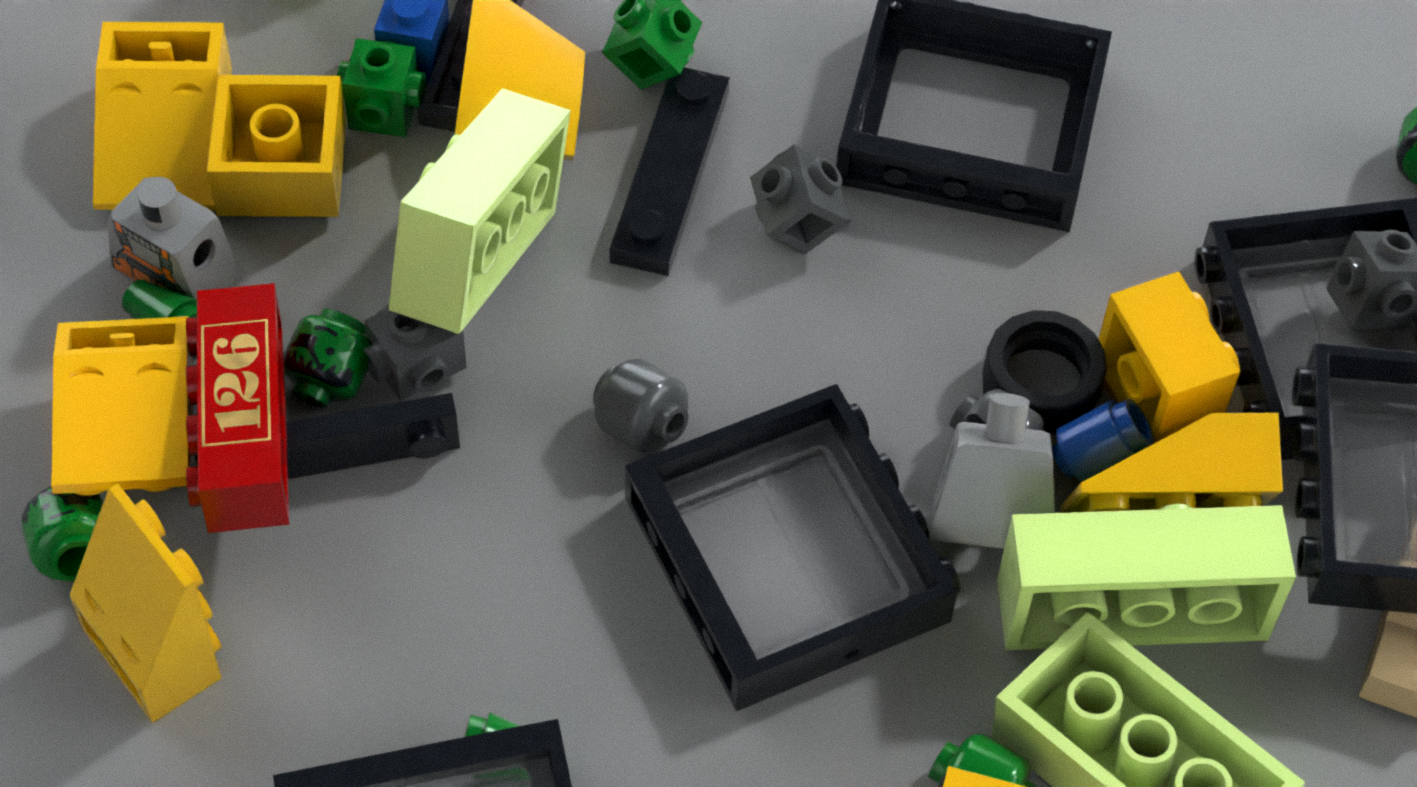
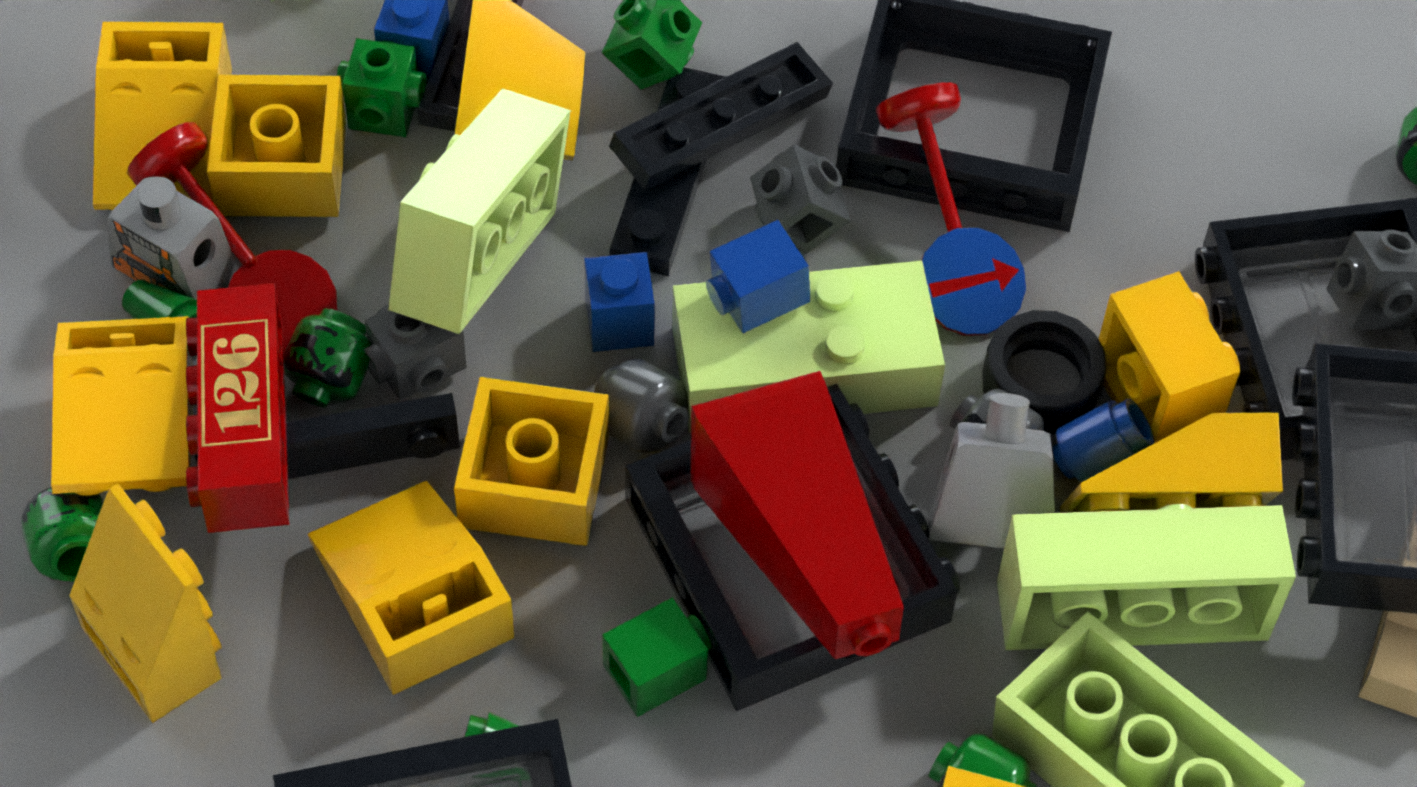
none -> red piece [127,122,338,353]
none -> yellow slope [307,480,514,695]
none -> yellow brick [454,377,609,546]
none -> blue brick [584,252,655,352]
none -> green brick [602,597,712,717]
none -> black plate [609,42,833,190]
none -> yellowish green brick [672,260,945,433]
none -> red slope [691,371,904,659]
none -> blue brick [706,220,810,333]
none -> piece [876,82,1026,336]

